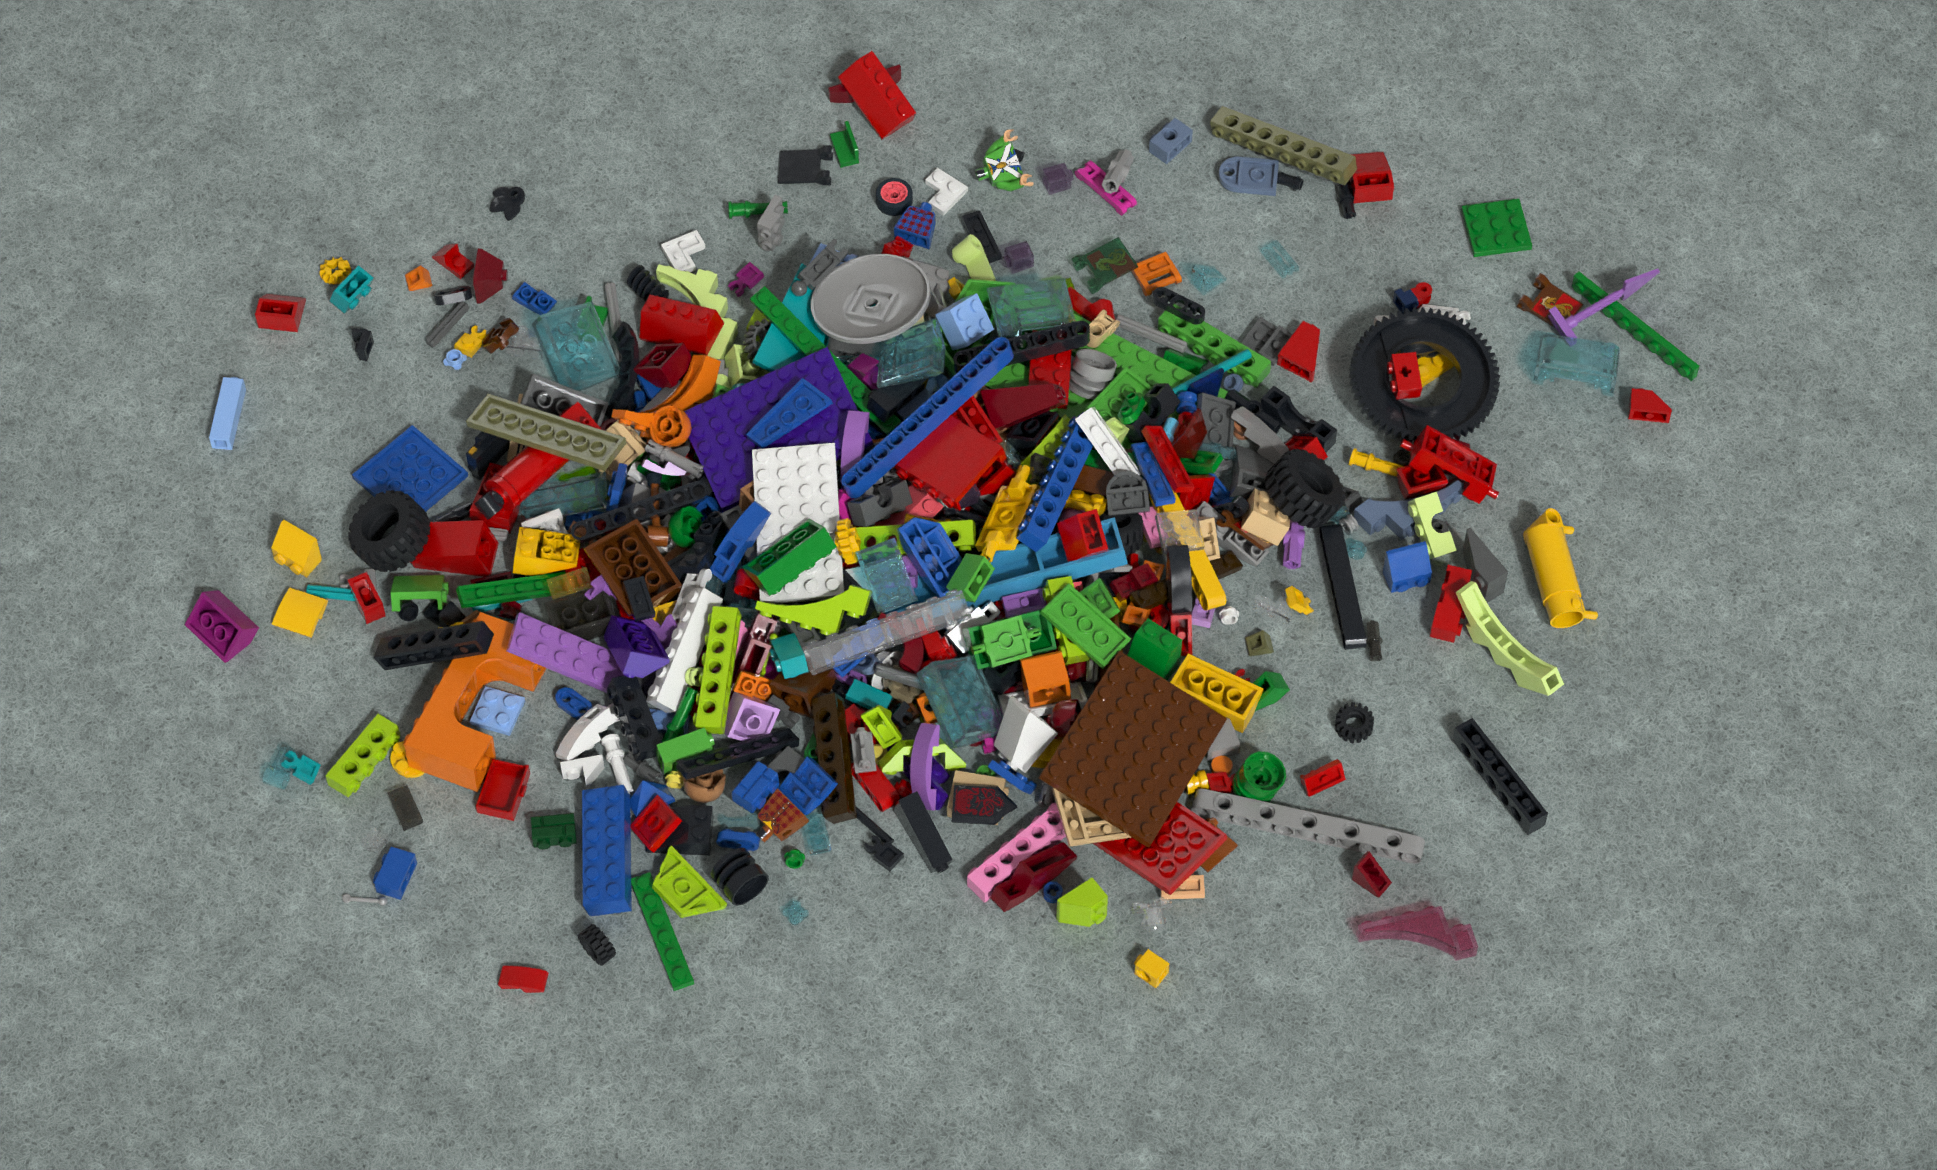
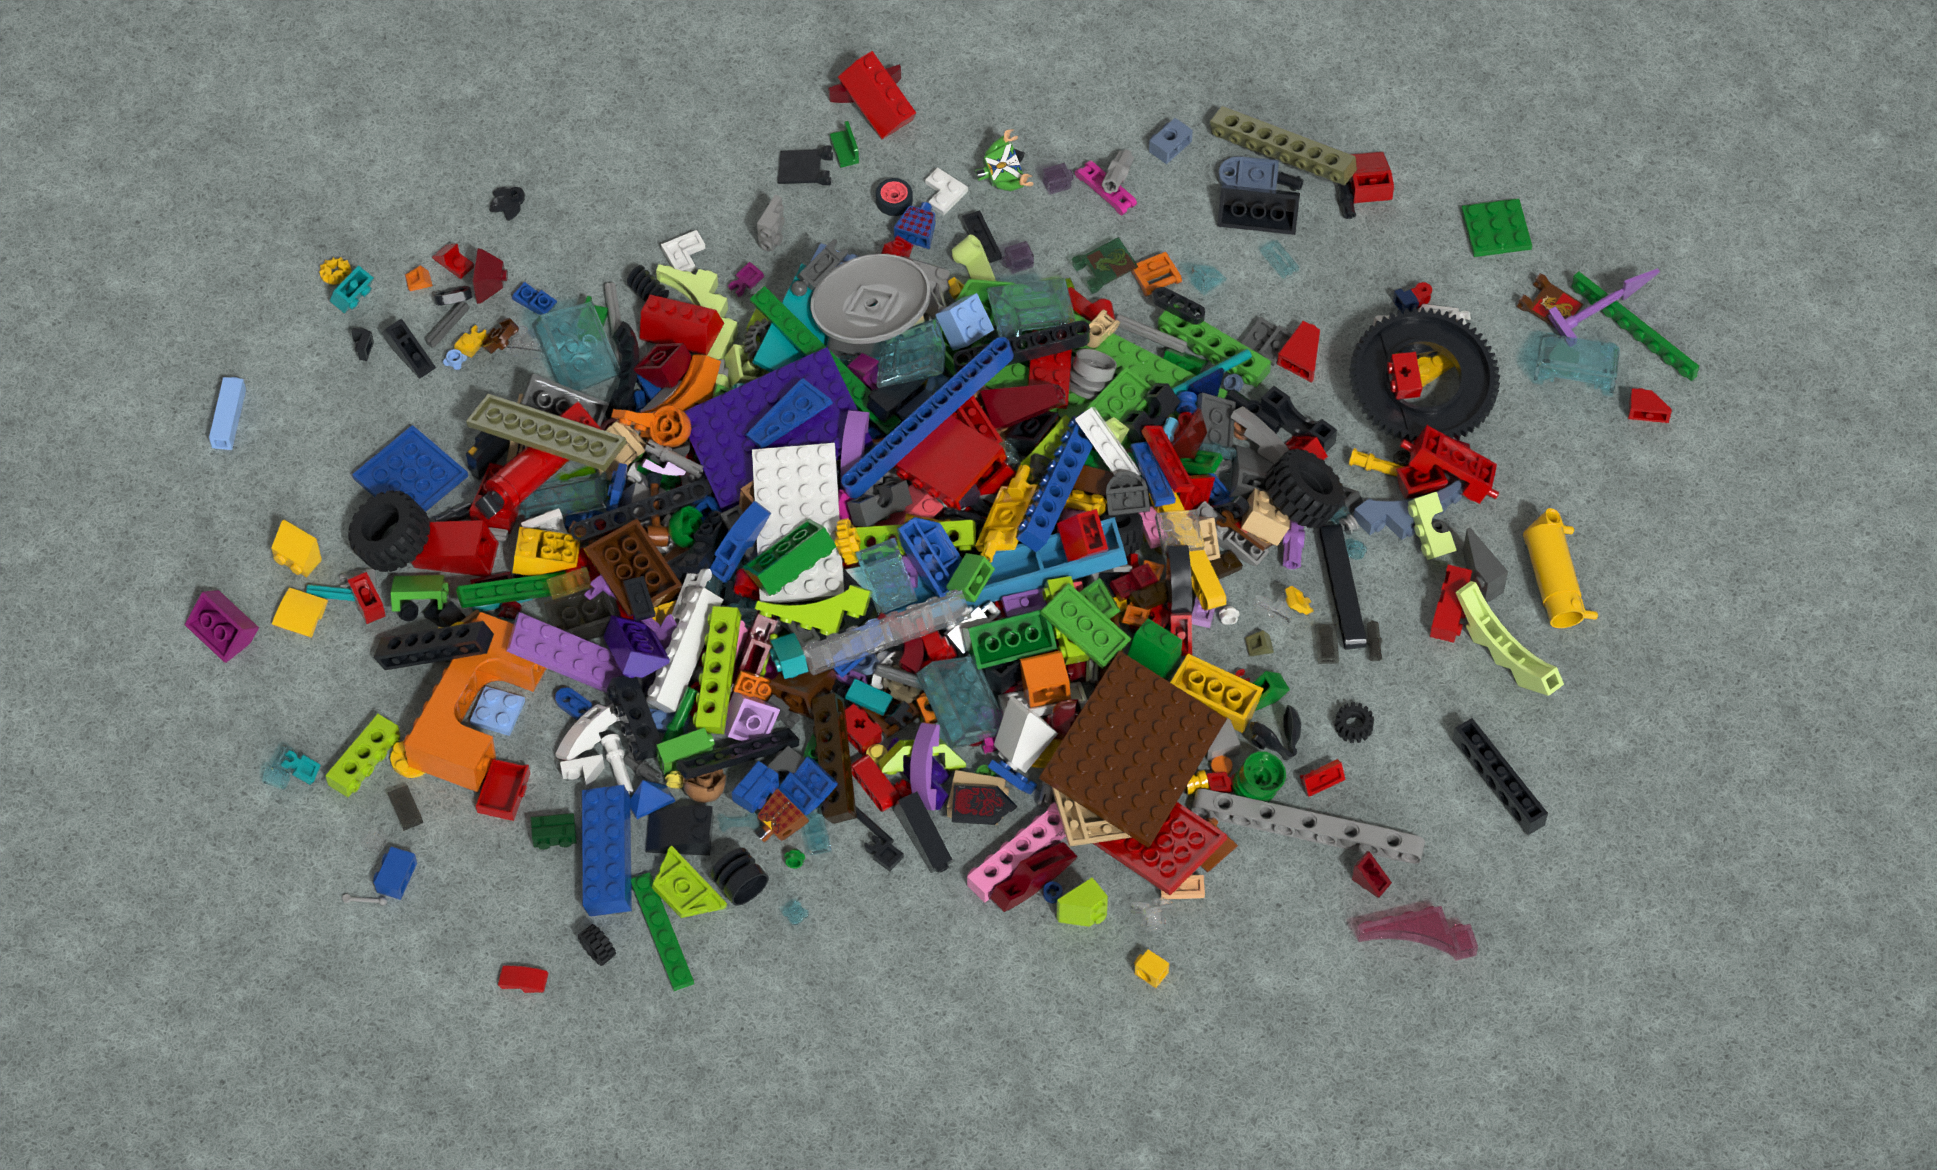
red slope [255,294,306,332] -> none
red plate [631,795,683,853] -> none
yellowish green bush [685,667,703,687] -> none
blue plate [716,829,760,851] -> none
green pin [728,200,788,219] -> none
light grey hinge [851,727,877,774] -> none
lime slope [861,705,902,749] -> none
bright green plate [971,615,1041,667] -> none
green plate [1117,392,1146,425] -> none
blue slope [1383,541,1432,593] -> none
none -> black slope [381,318,436,379]
none -> black slope [1217,184,1300,235]
none -> black animal [1250,705,1302,760]
none -> clear smoke plate [1315,624,1339,664]

